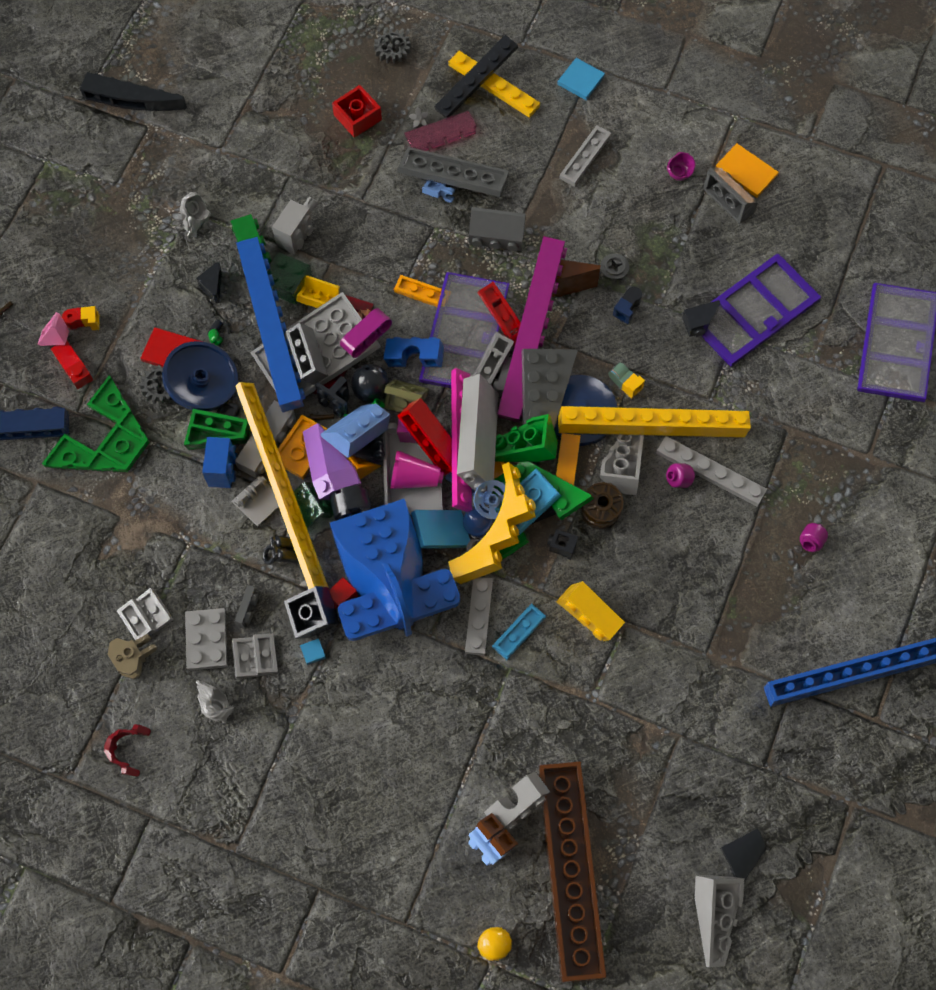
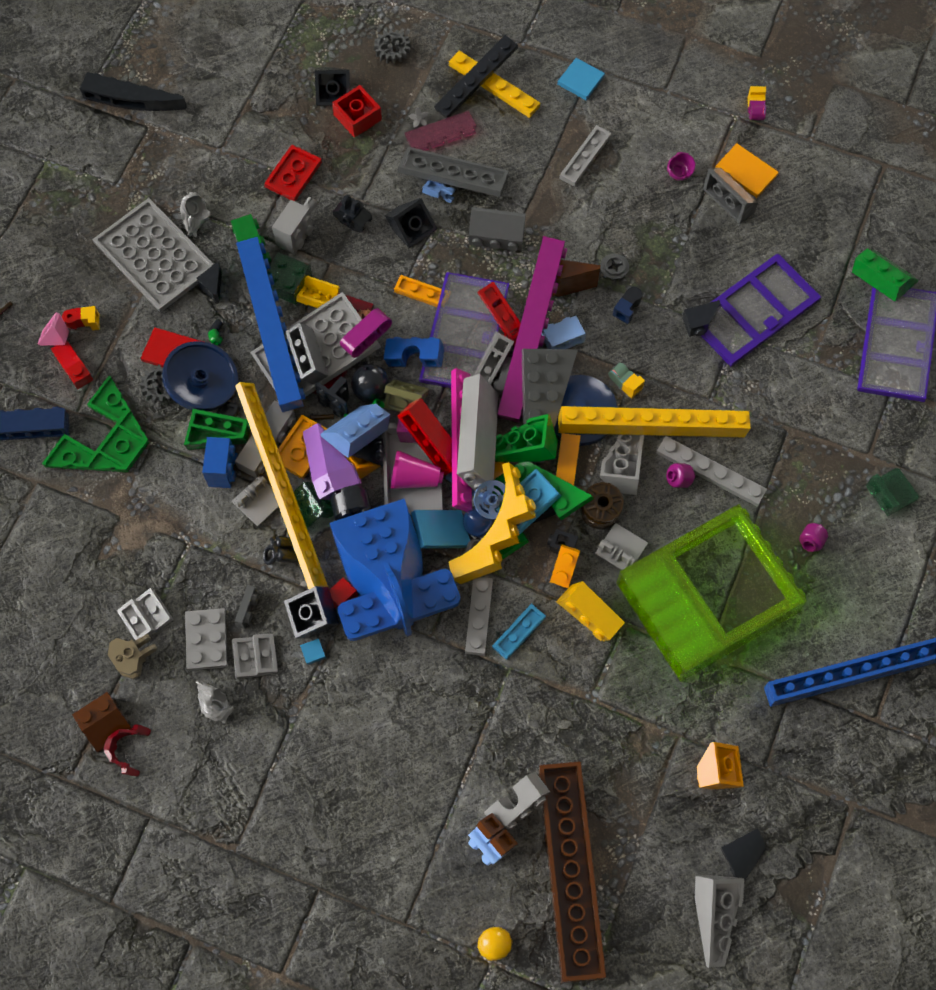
none -> reddish brown slope [72,692,132,753]
none -> light grey plate [92,198,213,313]
none -> red plate [264,145,322,201]
none -> black slope [315,67,350,105]
none -> black hinge [333,194,372,232]
none -> black slope [385,198,438,248]
none -> light blue brick [542,316,586,349]
none -> light orange plate [550,545,580,588]
none -> light grey hinge [595,523,648,574]
none -> clear neon green panel [616,504,807,682]
none -> light orange slope [697,742,744,789]
none -> leg [748,86,766,120]
none -> green slope [852,248,919,302]
none -> clear green bracket [866,468,919,516]

